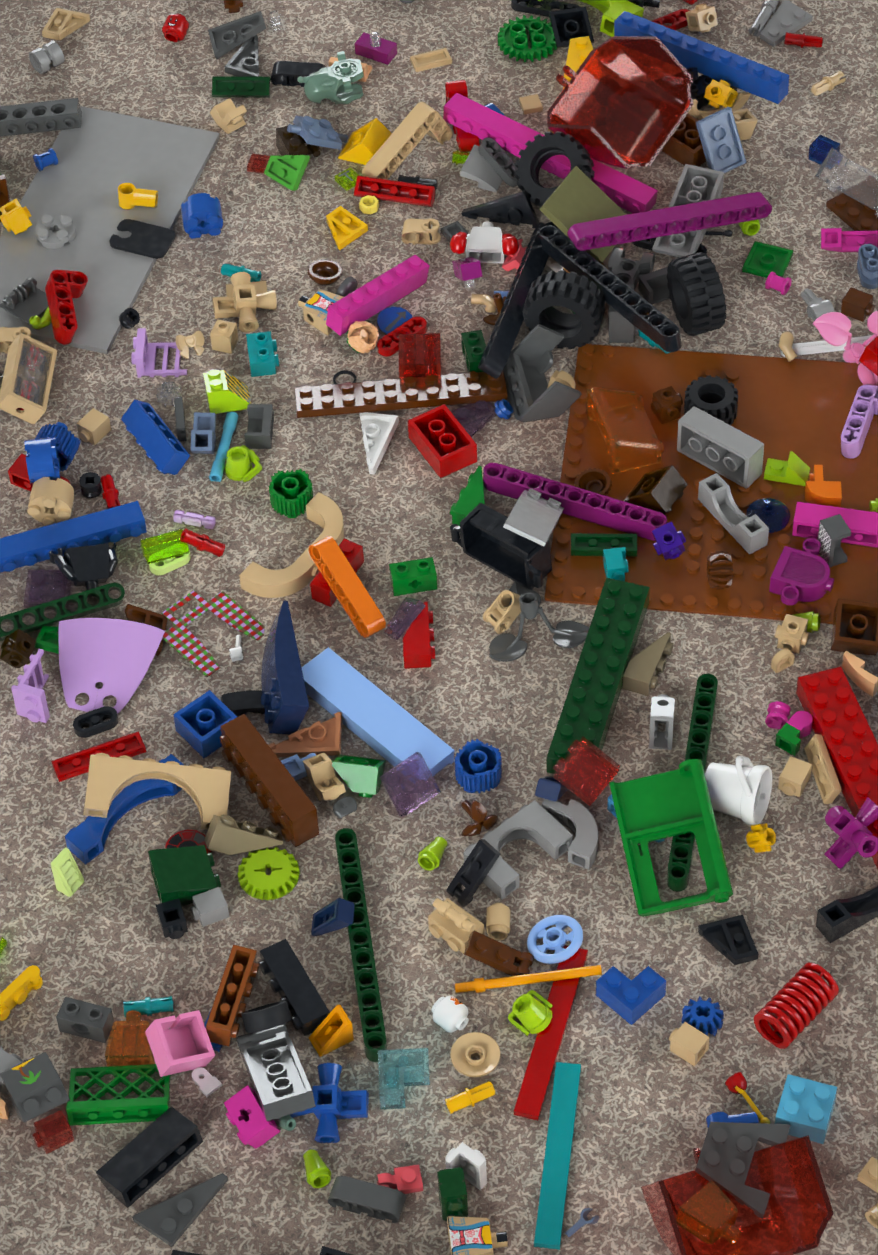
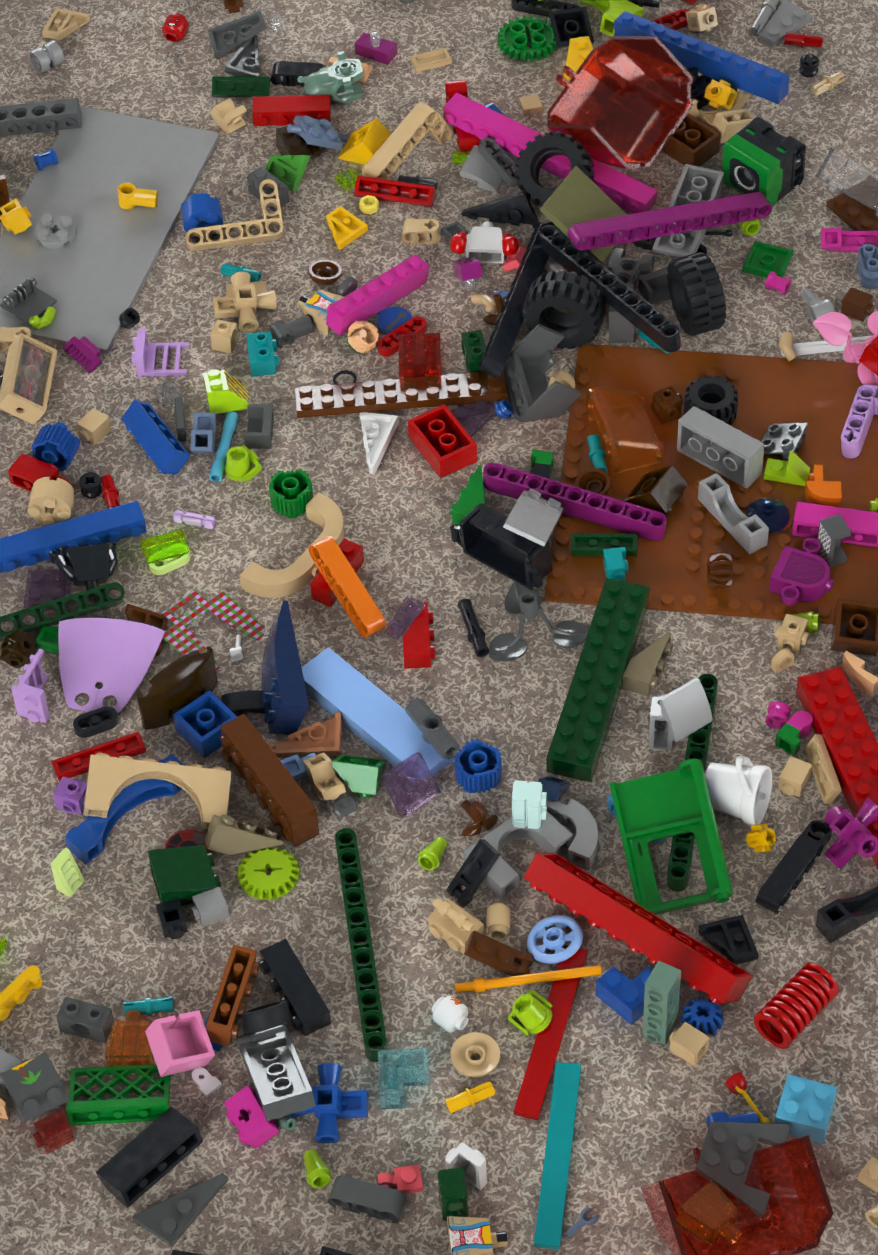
blue brick [24,437,60,483] -> none
red beam [45,270,88,345] -> none
black piece [109,219,176,259] -> none
tan piece [176,331,204,359] -> none
red pin [180,528,225,557] -> none
clear red tile [247,153,270,174] -> none
light orange slope [309,1005,354,1057] -> none
dark blue slope [311,898,355,936] -> none
green brick [389,557,437,596] -> none
tan piece [483,590,521,634] -> none
clear red brick [553,736,620,806] -> none
dark purple brick [652,521,686,560] -> none
sand blue tile [695,107,747,173] -> none
clear blue brick [808,135,841,168] -> none
none -> medium lavender brick [53,776,87,815]
none -> magenta piece [63,336,102,373]
none -> dark brown slope [137,647,218,730]
none -> tan beam [186,179,283,251]
none -> dark grey brick [247,167,289,211]
none -> red brick [252,95,331,126]
none -> dark grey piece [269,316,314,348]
none -> dark grey piece [405,698,460,760]
none -> black pin [458,599,489,657]
none -> light aqua brick [512,780,547,829]
none -> red brick [524,853,753,1004]
none -> leg [529,449,554,479]
none -> teal pin [587,434,608,472]
none -> sand green brick [643,960,681,1045]
none -> light grey slope [659,677,713,742]
none -> piece [722,117,806,206]
none -> black piece [755,820,832,914]
none -> dark grey hinge [761,423,808,461]
none -> black wheel [799,54,819,77]

